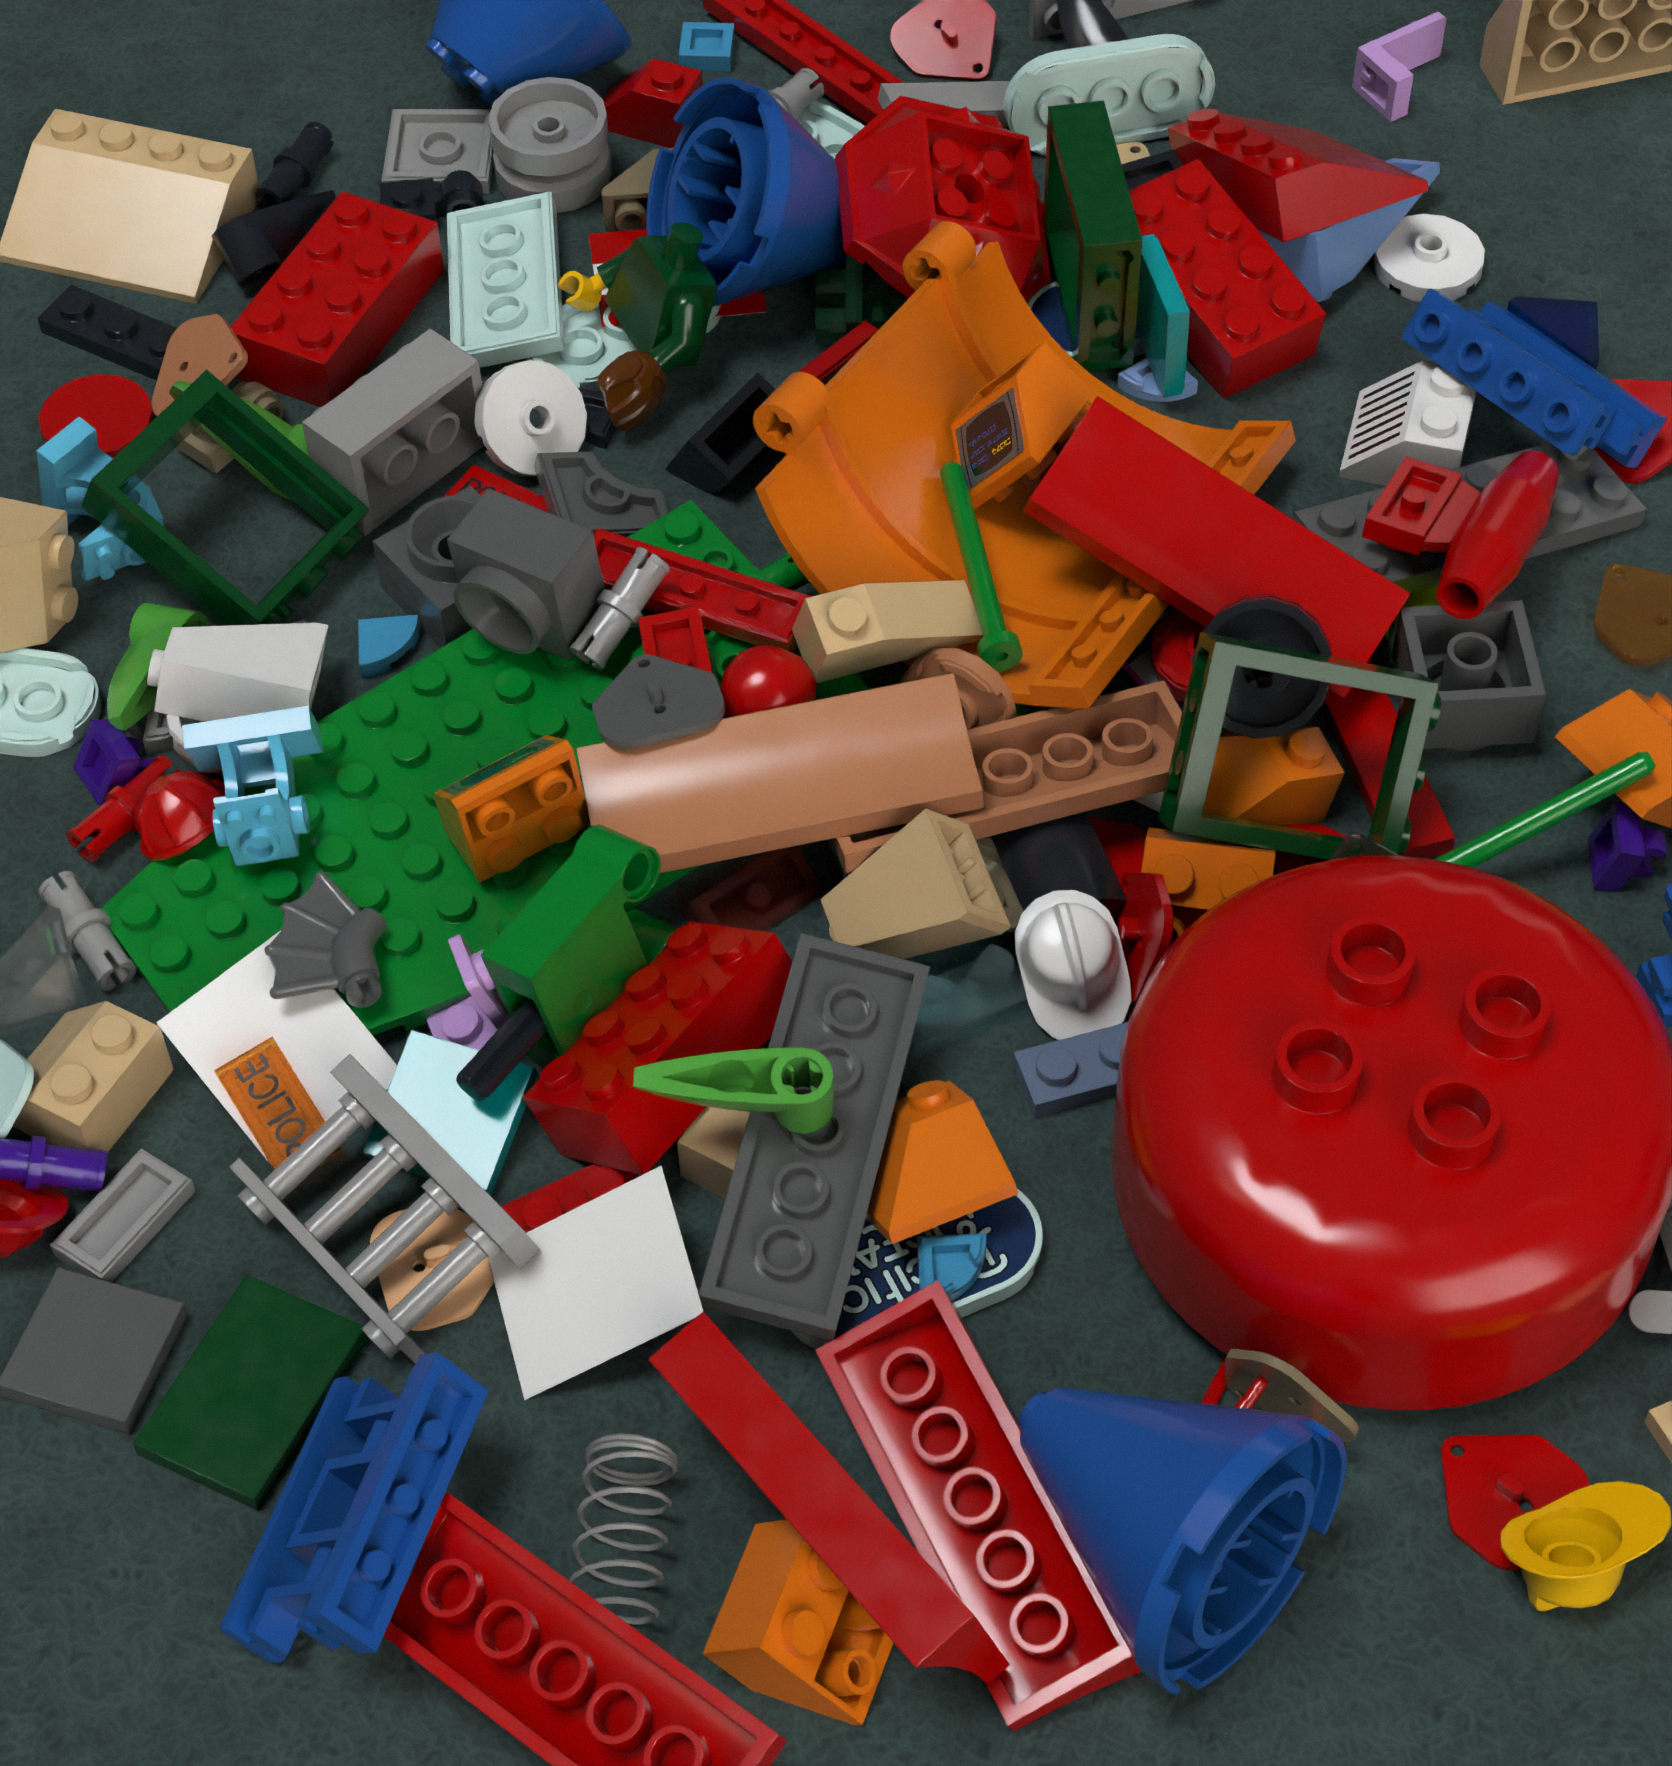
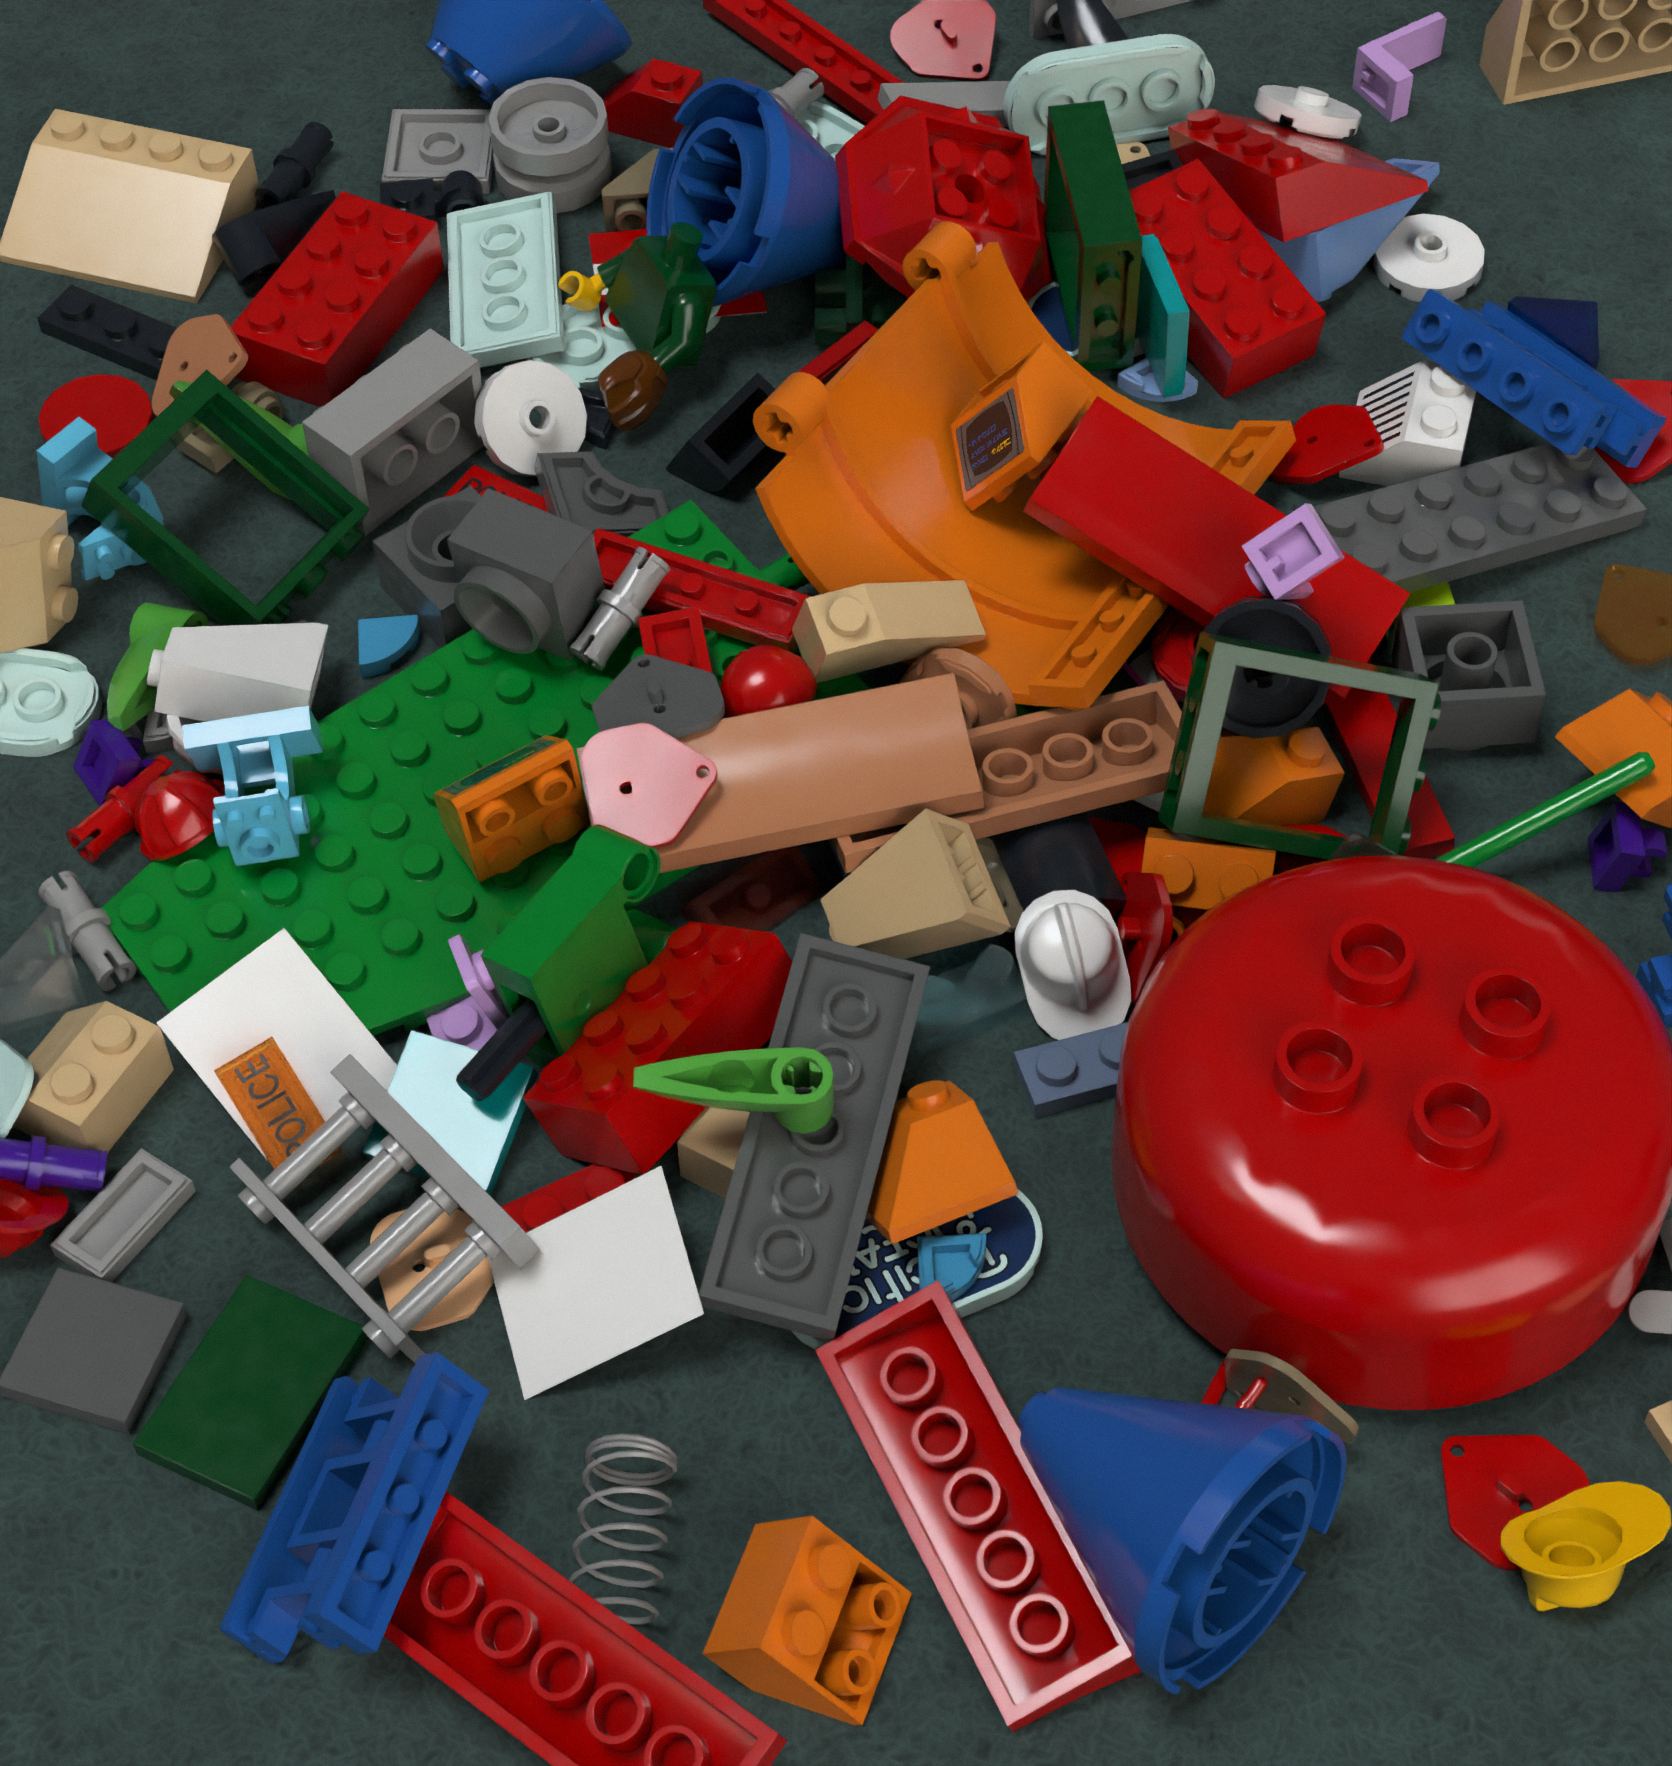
dark grey arm [264,871,387,1008] -> none
red arch [648,1312,1010,1685] -> none
dark azure tile [678,22,735,72] -> none
green bar [940,461,1023,672] -> none
red plate [1362,451,1559,619] -> none
none -> piece [581,722,718,848]
none -> lavender bracket [1242,503,1345,600]
none -> white plate [1254,85,1362,139]
none -> red piece [1269,404,1384,484]

